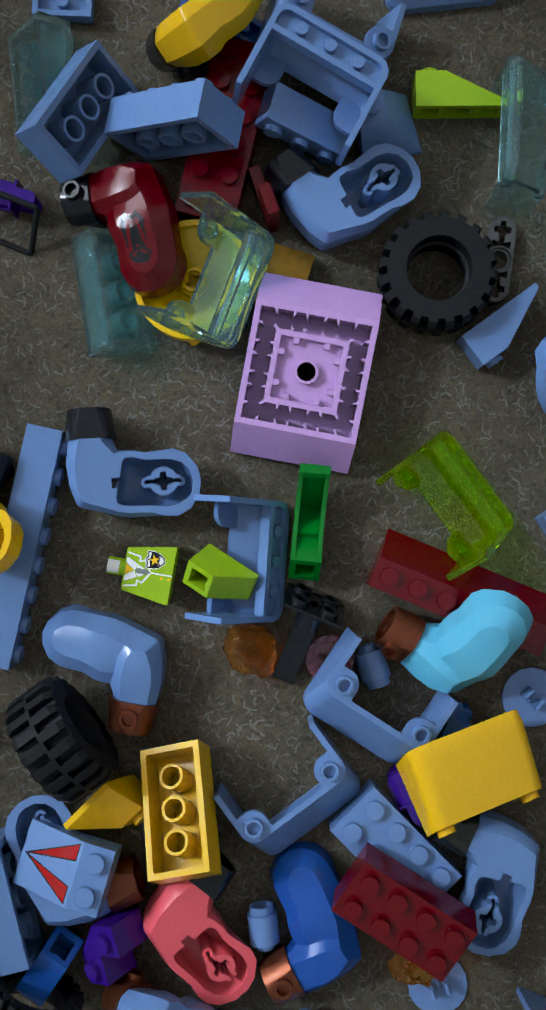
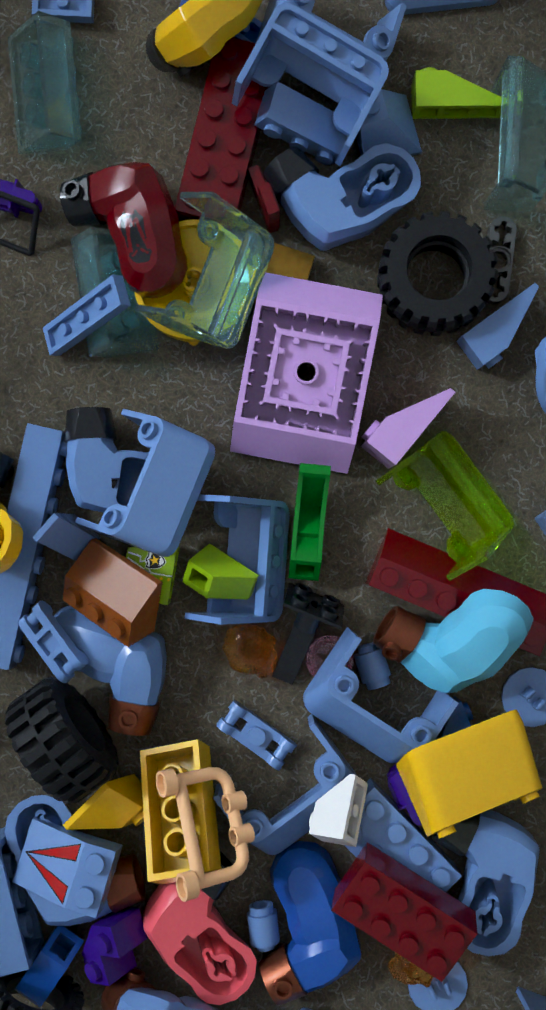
medium blue brick [15,39,139,184] -> none
medium blue brick [104,78,245,162] -> none
none -> medium blue plate [18,601,89,683]
none -> medium blue slope [32,513,101,561]
none -> medium blue plate [43,274,131,356]
none -> dark orange slope [63,538,163,647]
none -> medium blue windscreen [75,409,215,557]
none -> light nougat bar [156,767,255,902]
none -> medium blue plate [216,700,297,771]
none -> white slope [309,774,368,847]
none -> lavender slope [361,388,455,469]

